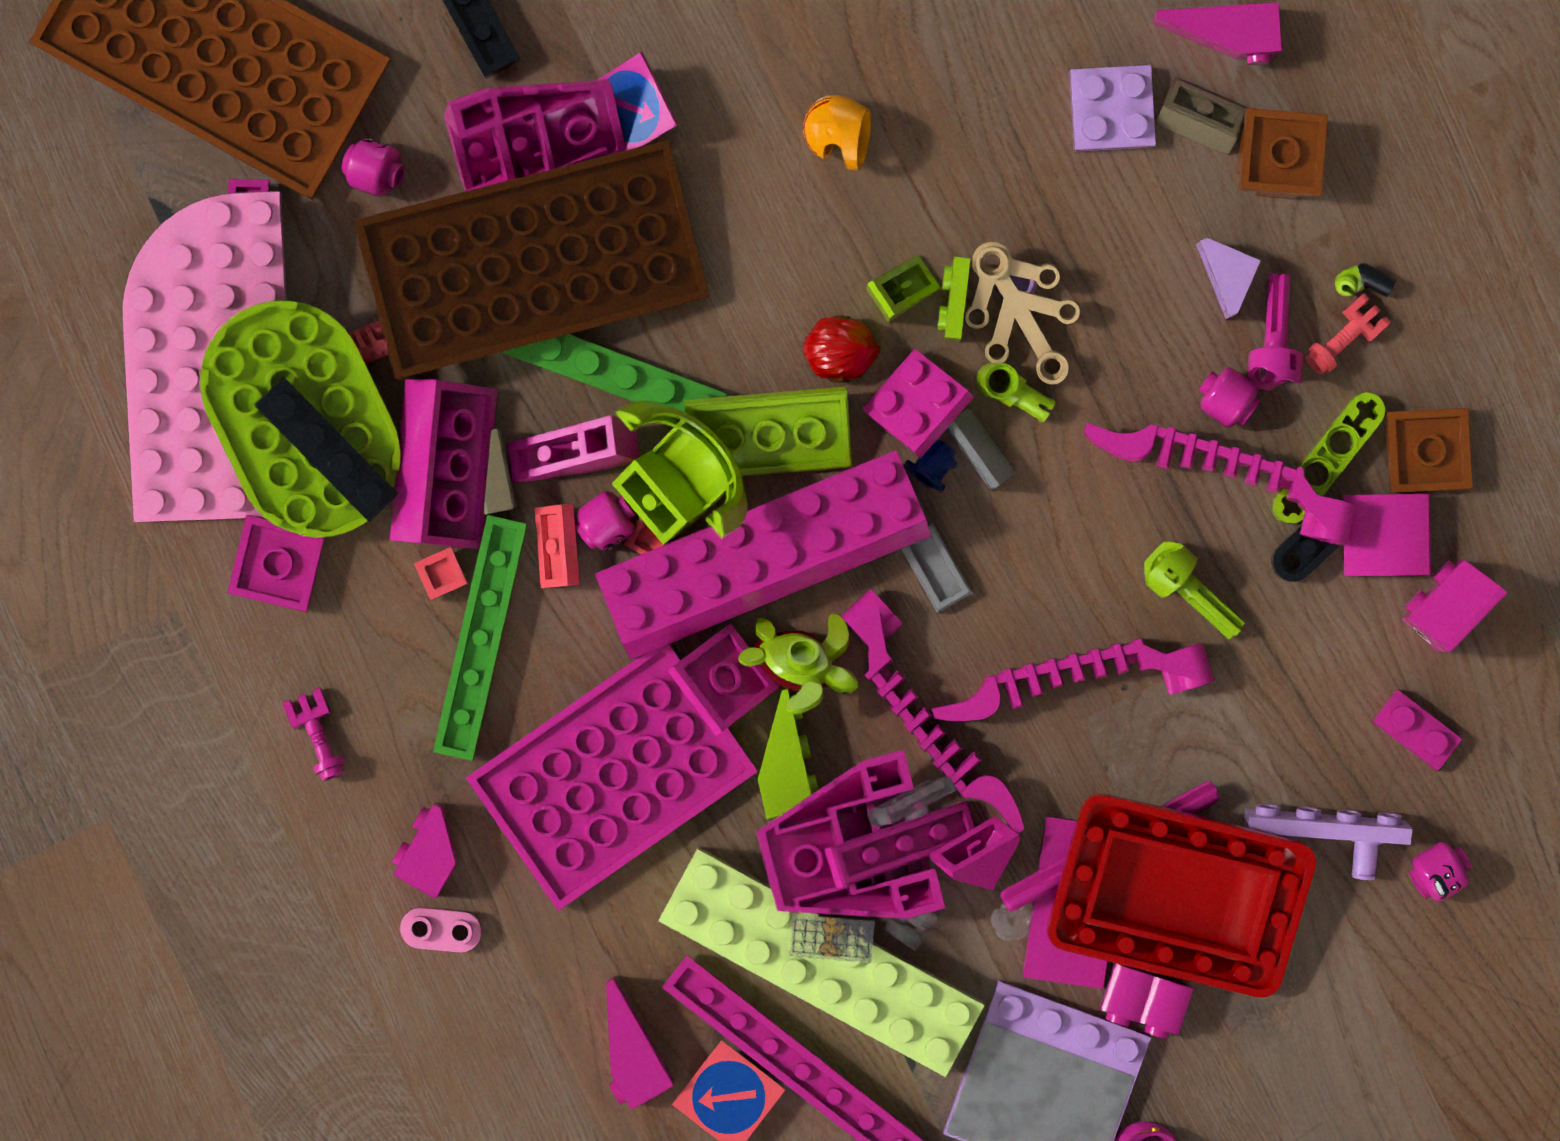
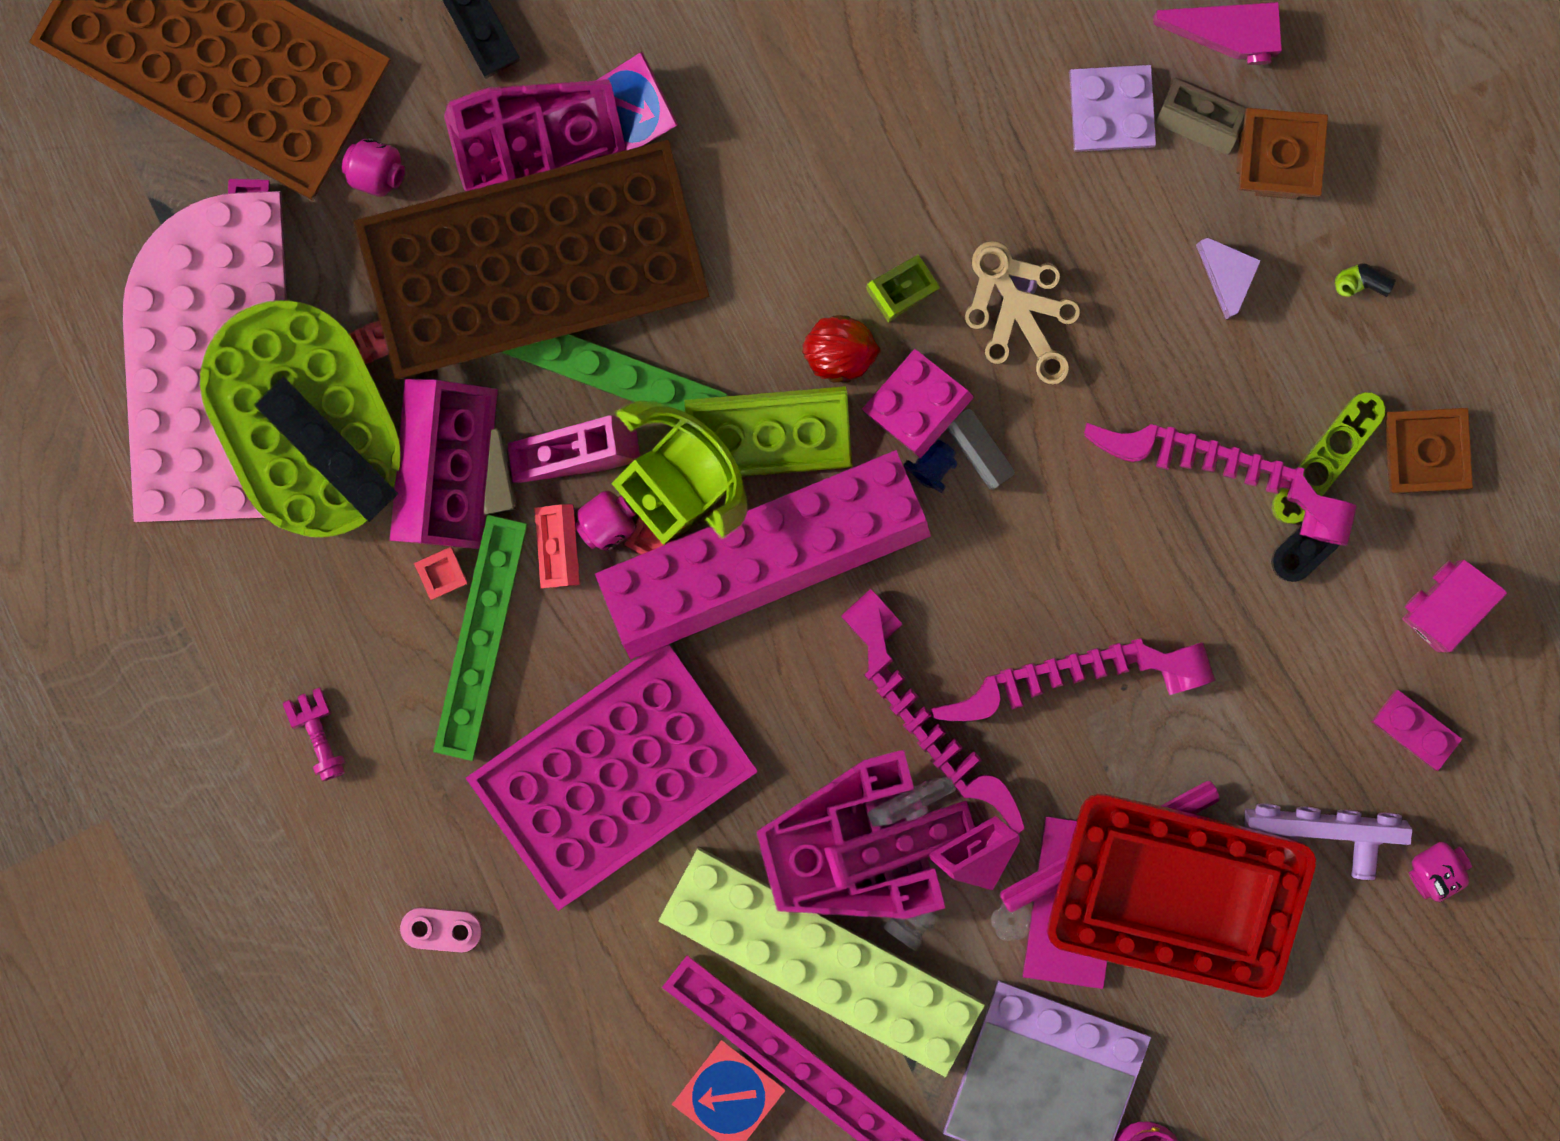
dark pink plate [227,515,326,612] -> none
dark pink slope [392,803,459,899] -> none
dark pink slope [606,976,675,1110] -> none
dark pink plate [668,623,779,736] -> none
lime animal [738,614,859,714] -> none
lime slope [758,689,818,819] -> none
clear tile [789,914,874,963] -> none
light orange helmet [803,95,871,170] -> none
light grey tile [901,523,972,613] -> none
lime plate [937,256,971,342] -> none
lime pin [976,363,1056,423] -> none
dark pink brick [1100,963,1193,1039] -> none
lime piece [1144,541,1245,640] -> none
dark pink head [1198,367,1261,428] -> none
dark pink piece [1247,273,1303,391] -> none
coral hinge [1305,293,1391,375] -> none
dark pink slope [1343,494,1431,576] -> none

